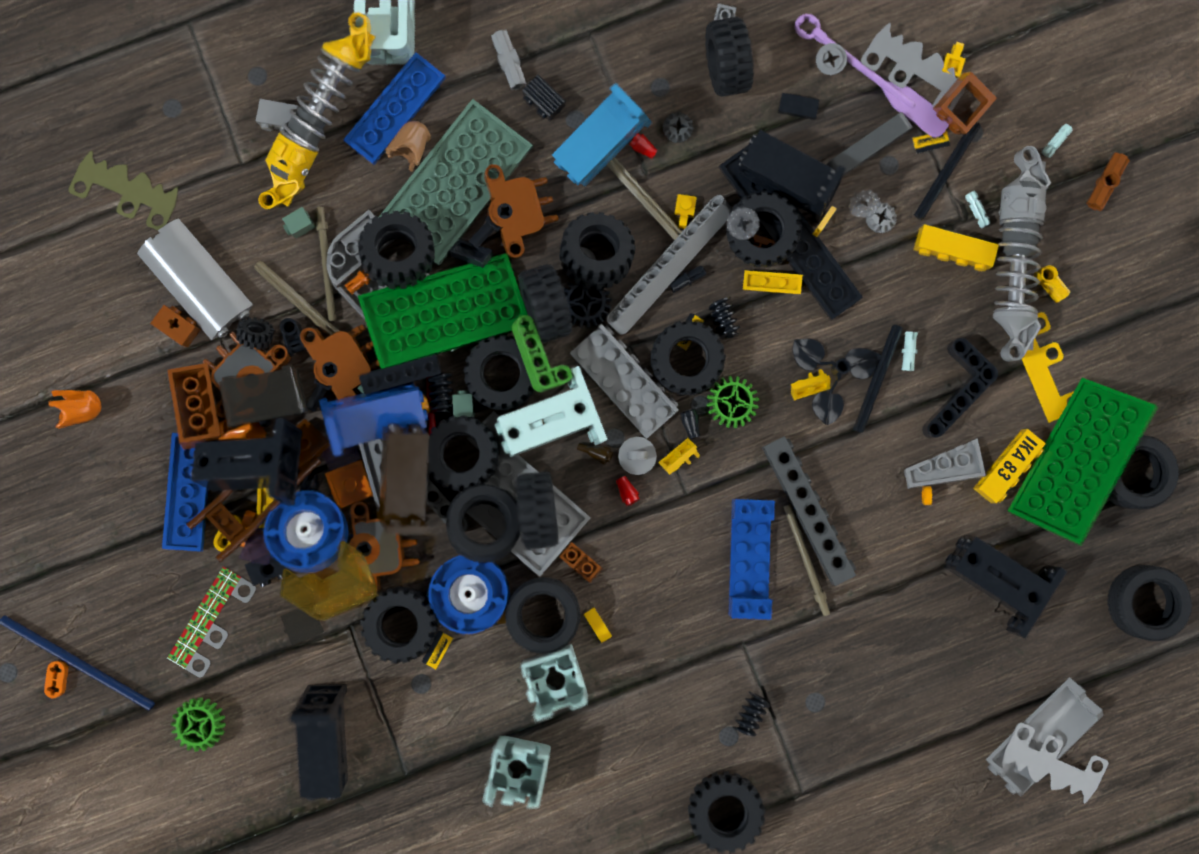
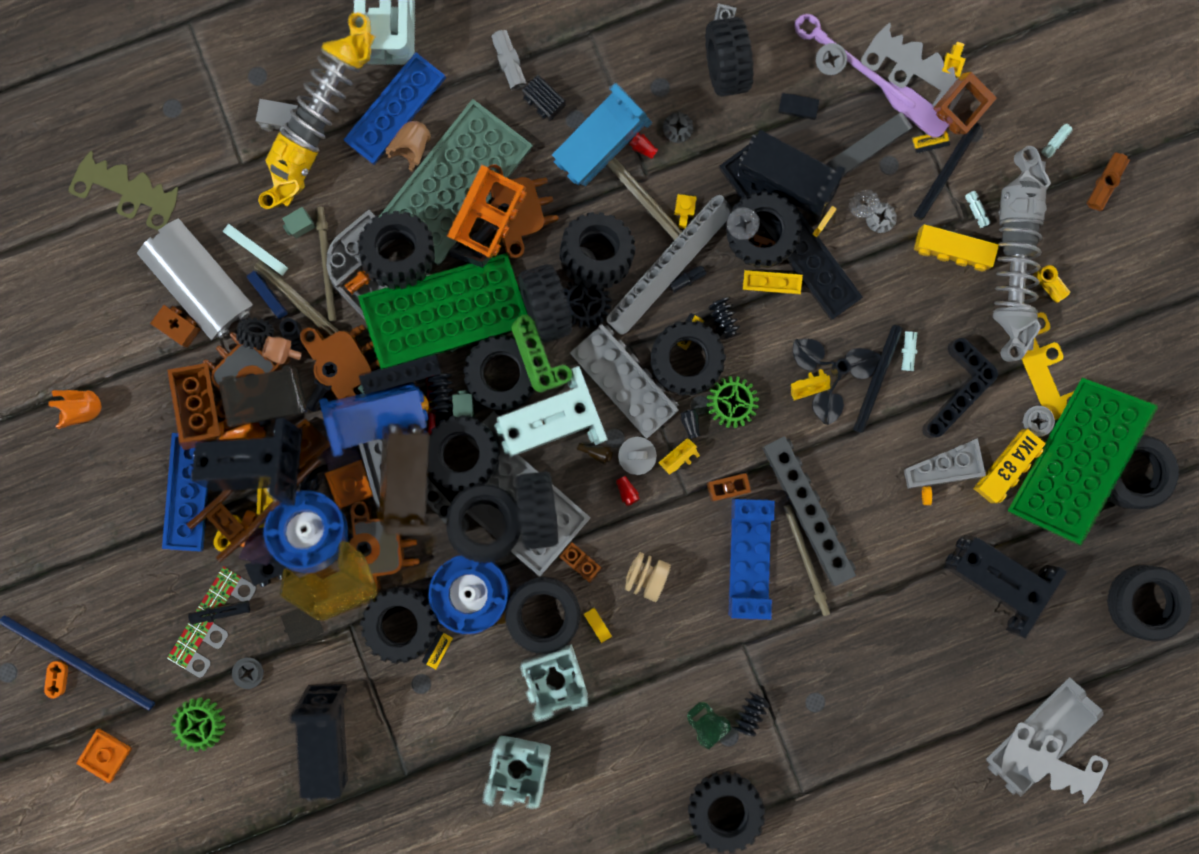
none -> orange tile [76,728,132,783]
none -> black pin [188,600,250,625]
none -> light aqua beam [223,224,288,276]
none -> dark grey gear [232,657,264,689]
none -> dark blue beam [247,270,288,320]
none -> nougat piece [262,336,301,364]
none -> orange window [447,165,527,258]
none -> tan wheel [625,552,671,602]
none -> clear green piece [687,702,731,749]
none -> dark orange brick [707,473,751,501]
none -> light grey gear [1022,406,1055,437]

